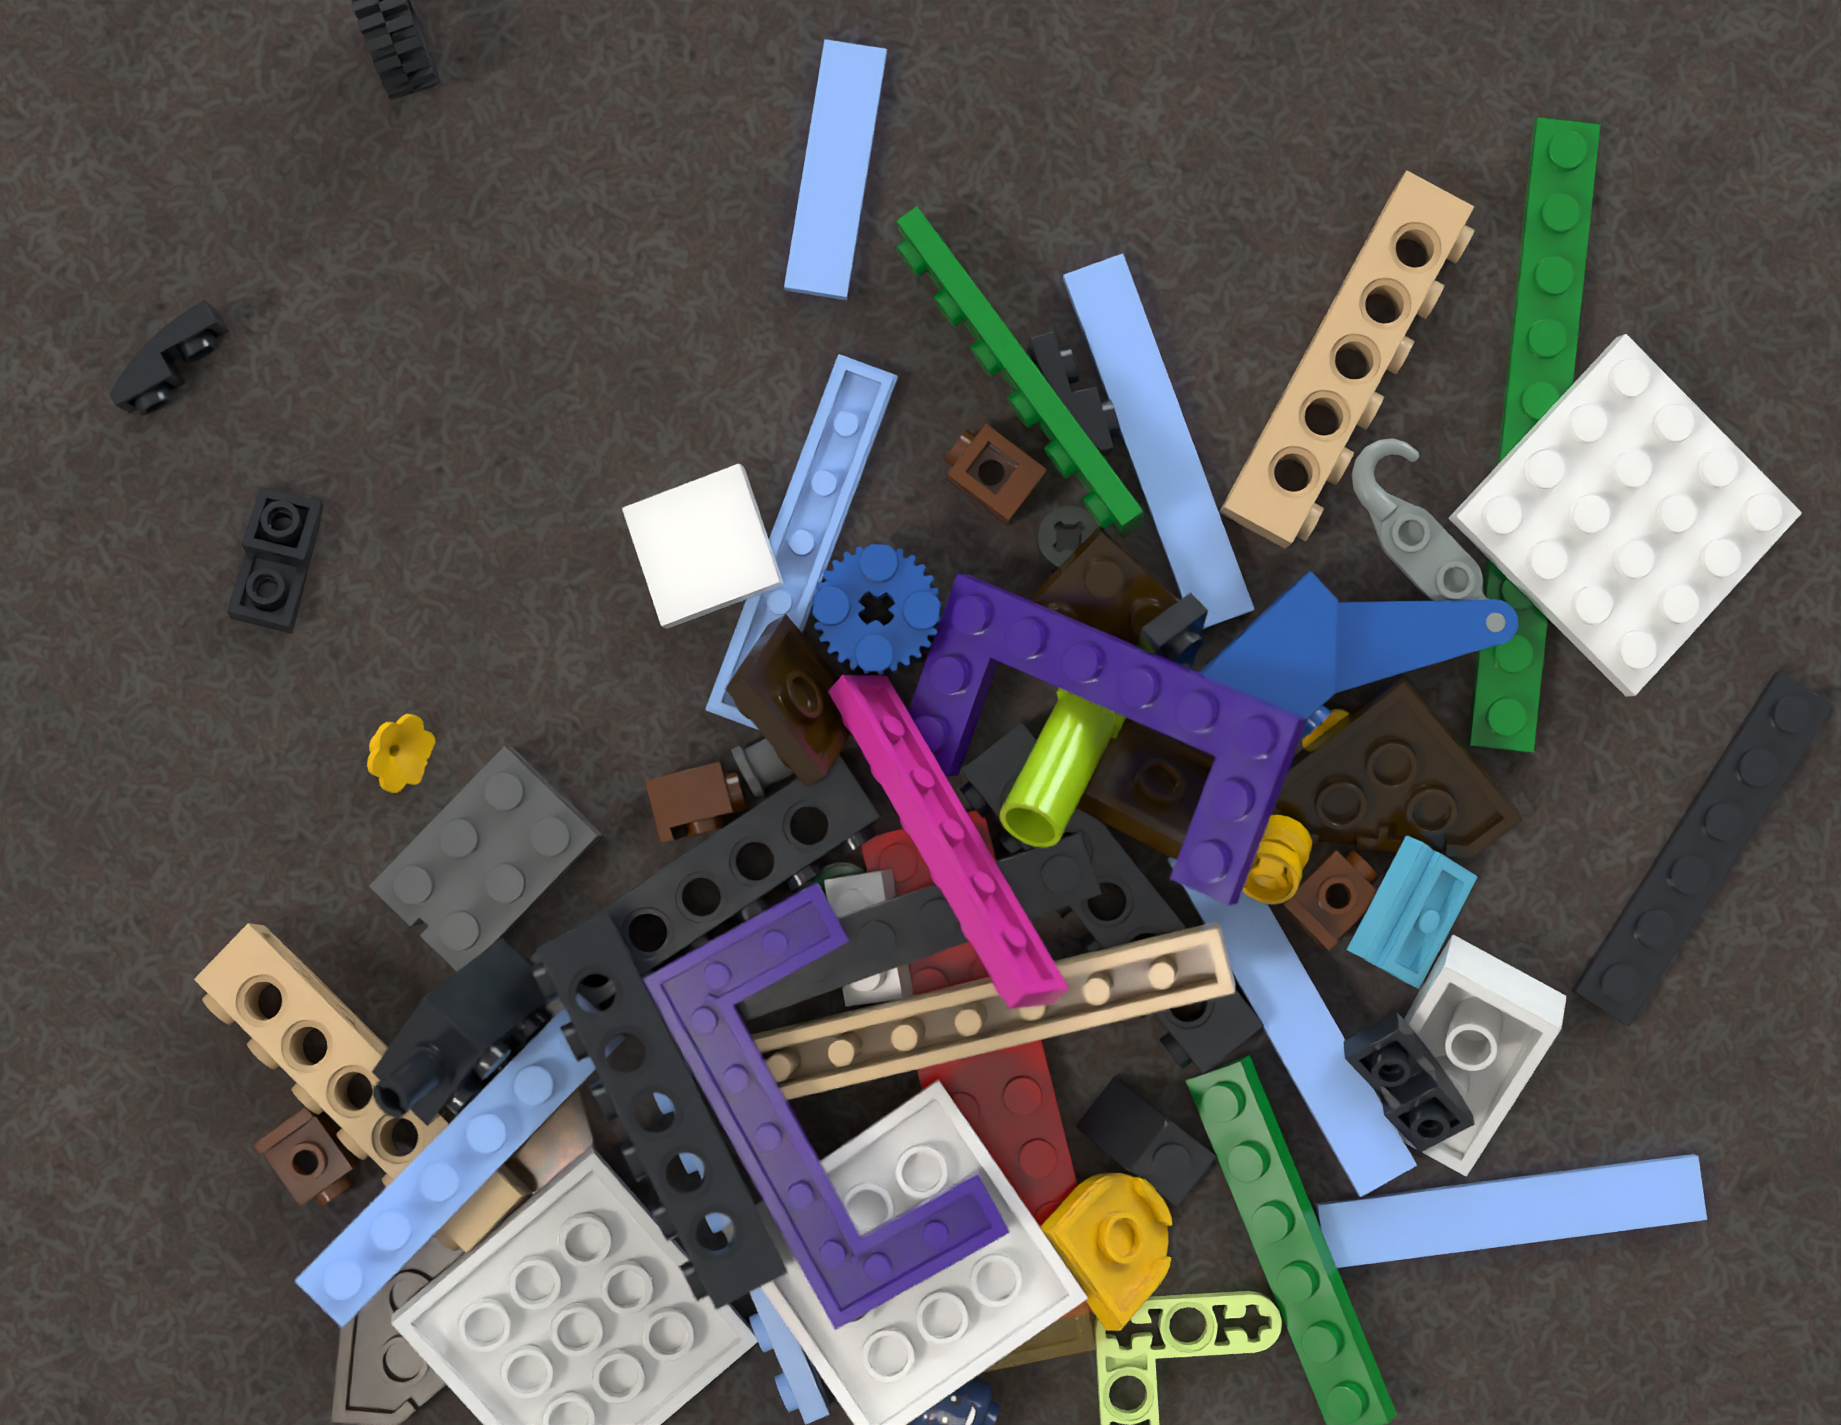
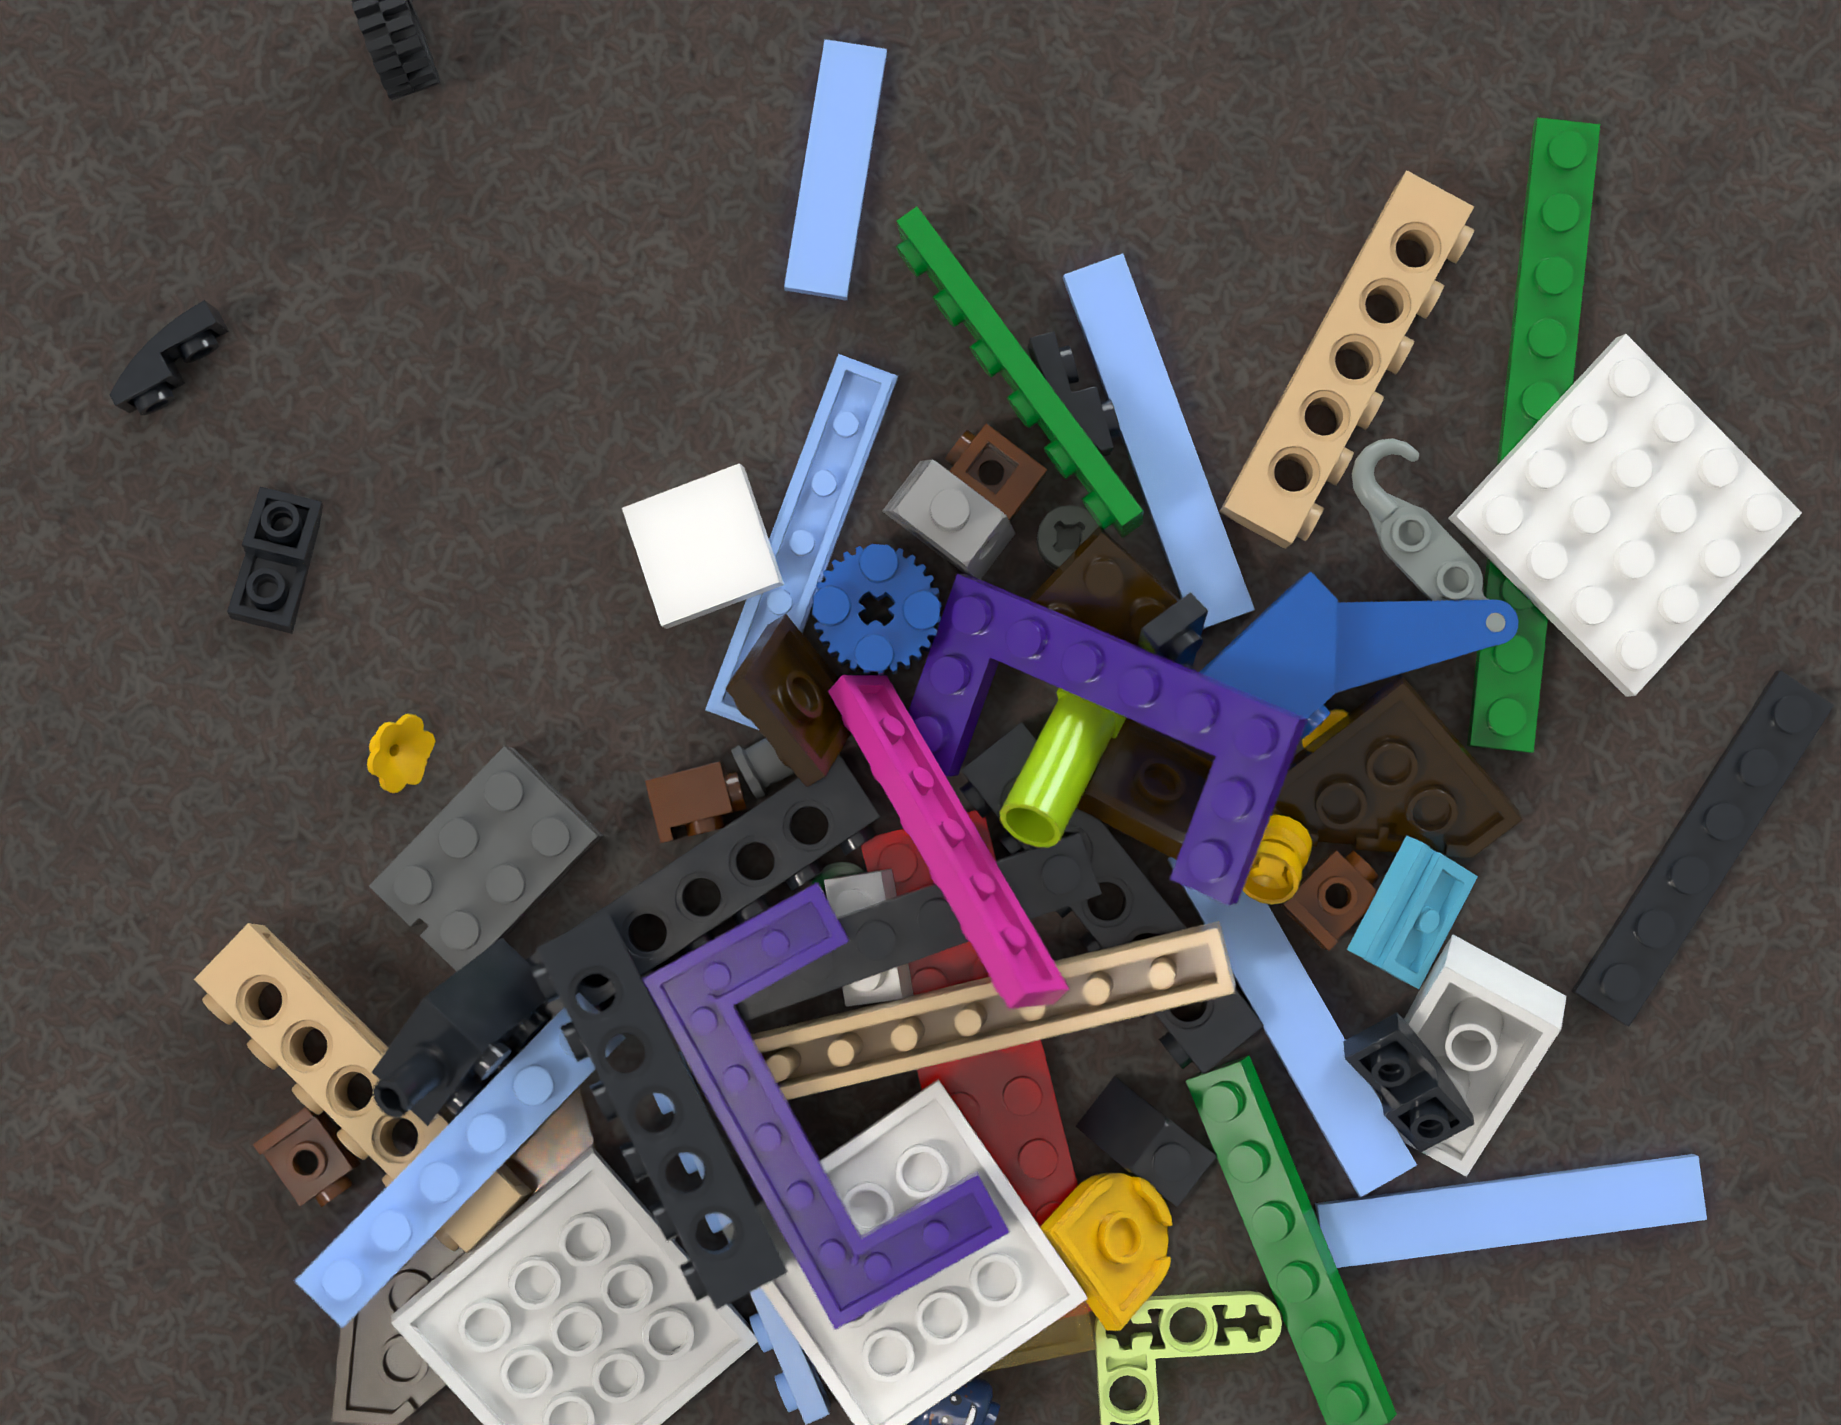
none -> light grey torso [882,459,1016,580]

